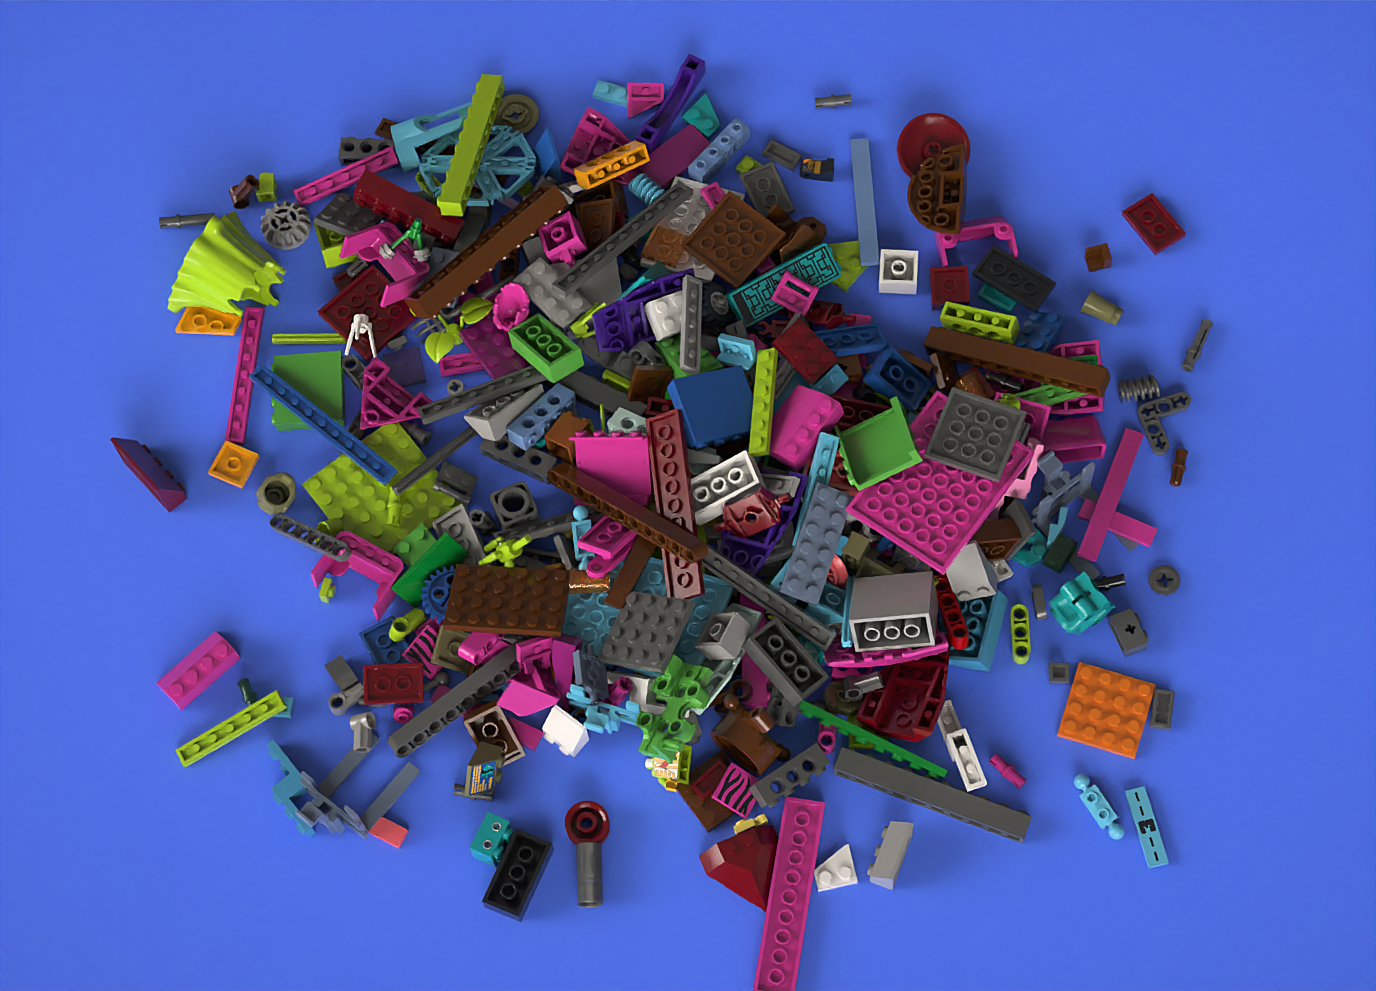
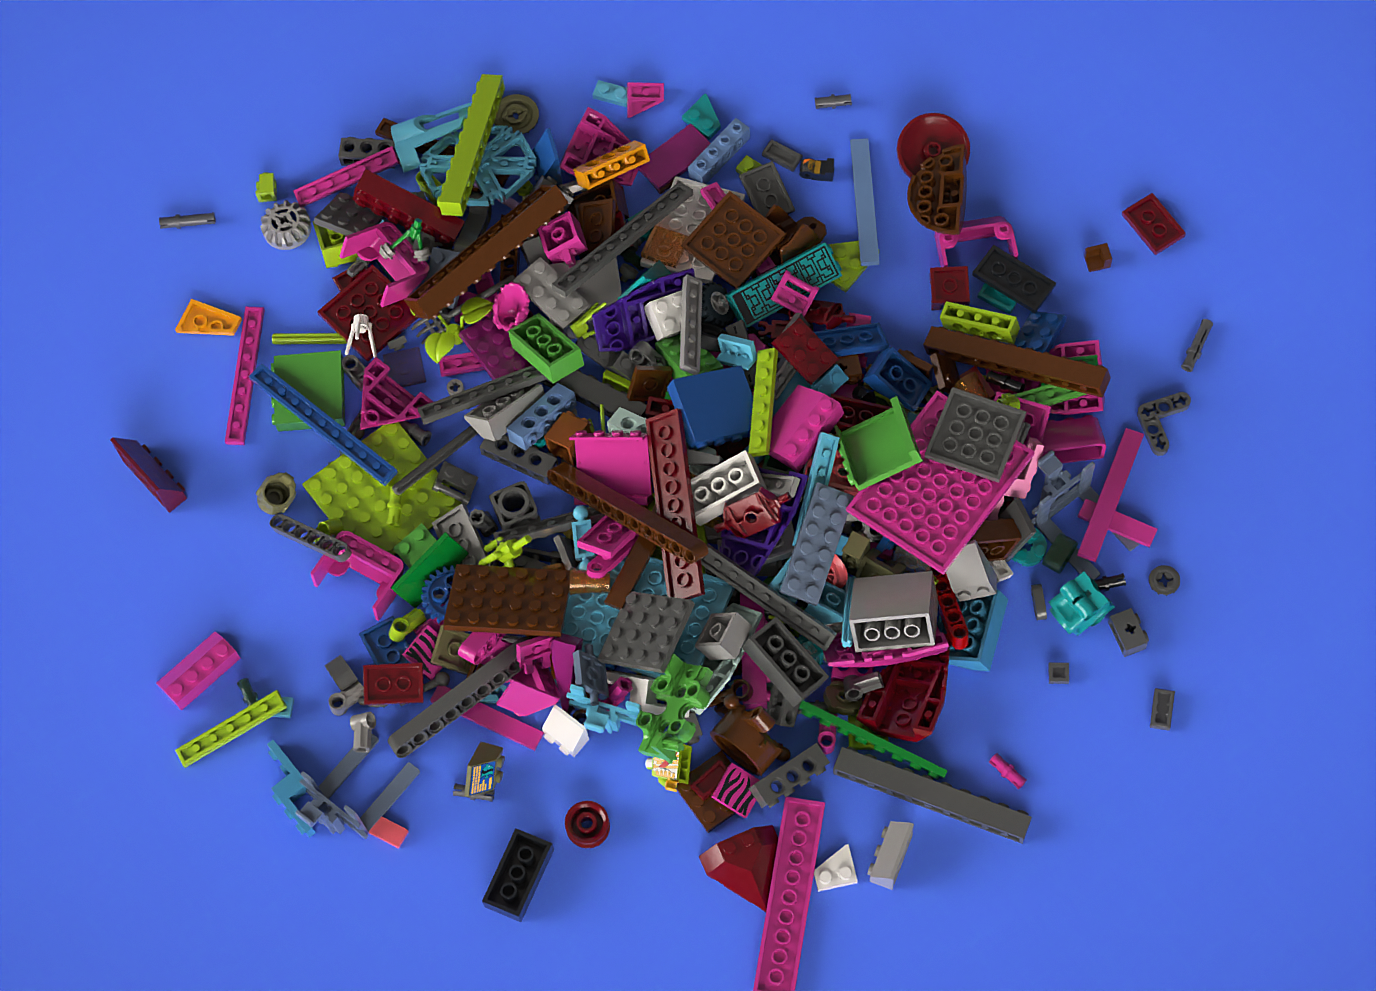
lime piece [167,211,287,317] -> none
light orange plate [208,440,260,489] -> none
reddish brown piece [229,175,260,209] -> none
lime plate [319,577,336,603] -> none
dark pink plate [393,706,414,724] -> none
reddish brown slope [463,698,526,766] -> none
teal piece [469,812,513,868] -> none
dark grey piece [576,842,603,908] -> none
medium azure piece [628,173,666,206] -> none
dark purple arch [635,54,706,154] -> none
light yellow plate [734,814,768,835] -> none
white brick [879,249,918,294] -> none
white bracket [937,699,987,792] -> none
lime beam [1009,604,1031,664] -> none
medium azure slope [1047,507,1068,549] -> none
orange plate [1057,662,1156,759] -> none
medium azure plate [1074,774,1125,840] -> none
olive plant [1080,289,1124,326] -> none
dark grey piece [1118,374,1160,404] -> none
medium azure tile [1125,786,1169,869] -> none
reddish brown axle [1169,449,1188,487] -> none

